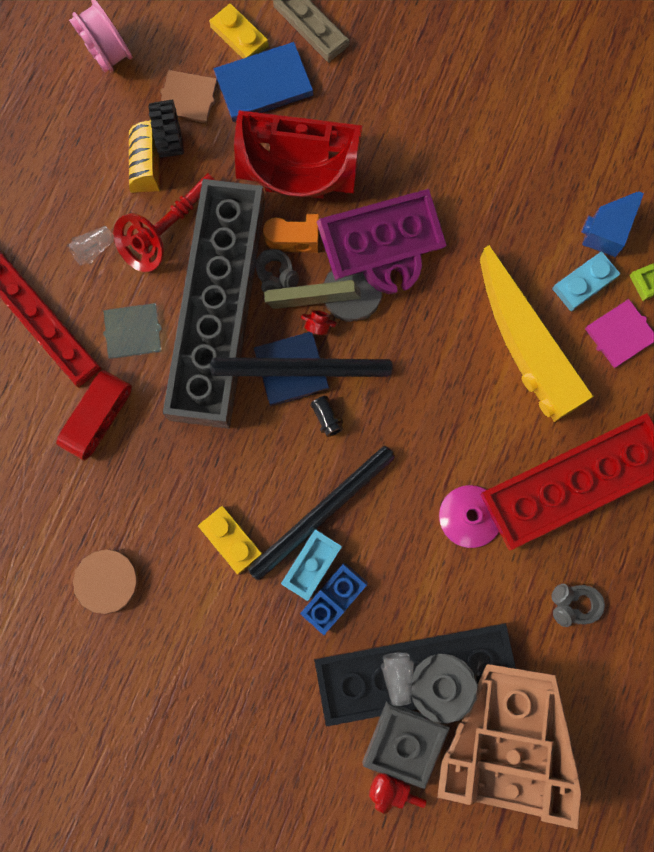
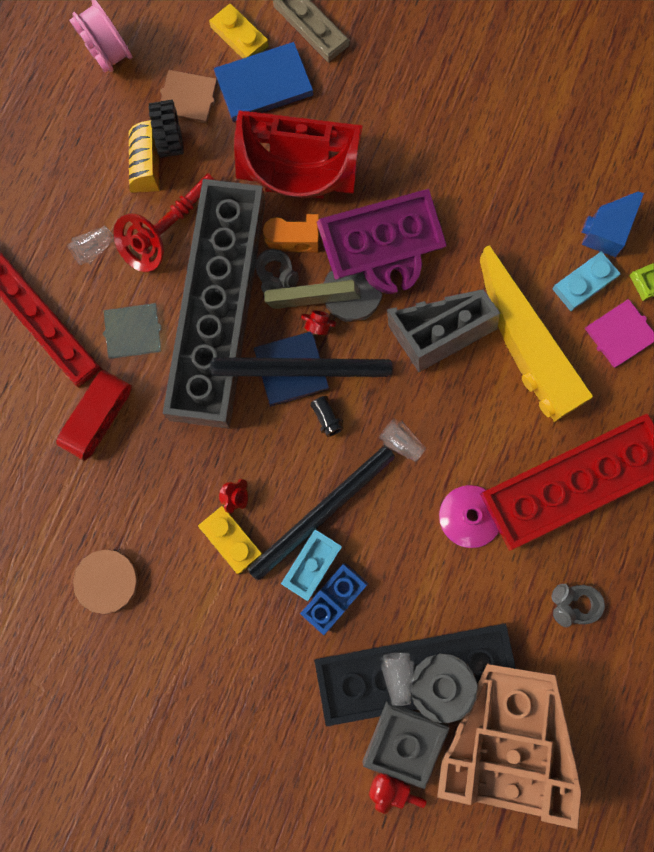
none -> red plate [219,479,248,514]
none -> clear cone [379,418,426,462]
none -> dark grey wedge [387,289,500,372]

